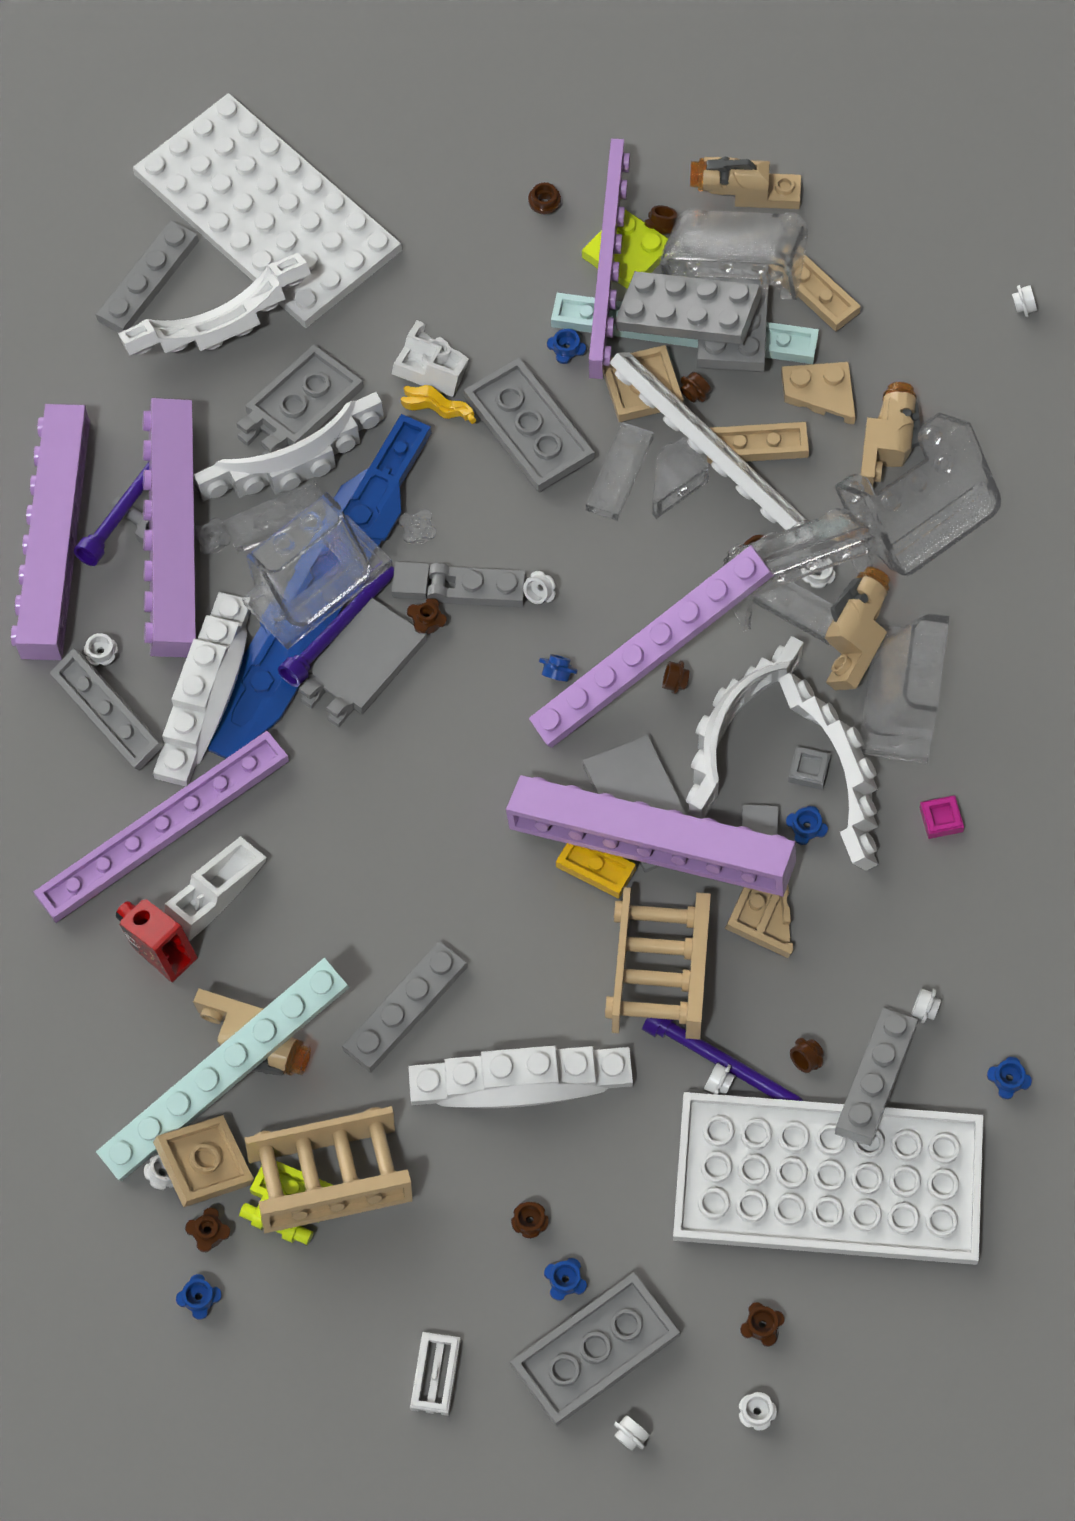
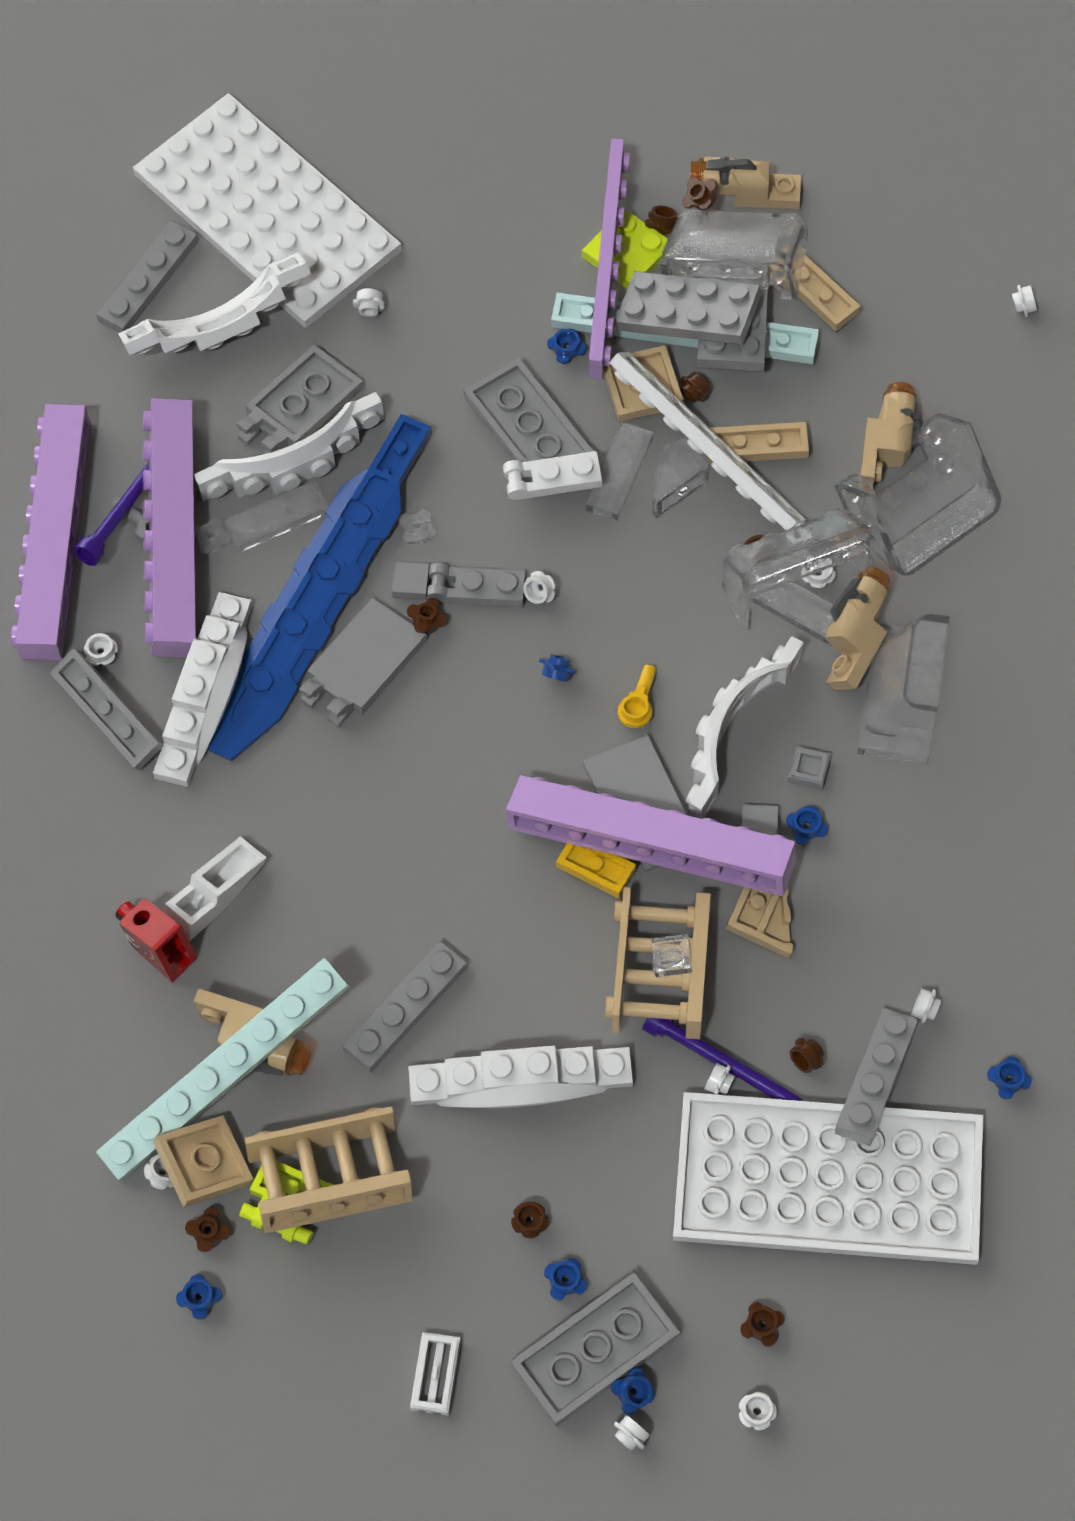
lavender plate [33,731,289,923] -> none
clear windscreen [242,492,393,650] -> none
dark purple piece [278,565,394,687] -> none
white slope [391,320,468,397] -> none
yellow hair [401,385,476,424] -> none
reddish brown plate [528,182,561,214] -> none
lavender plate [529,545,774,748] -> none
reddish brown plate [662,660,690,694] -> none
white piece [778,672,878,871] -> none
tan wing [781,362,855,424] -> none
dark pink tile [919,795,964,839] -> none
none -> white plate [352,288,385,317]
none -> white plate [503,451,602,500]
none -> blue plate [611,1368,655,1415]
none -> yellow plate [617,665,657,728]
none -> clear plate [652,934,692,977]
none -> reddish brown plate [682,177,717,211]

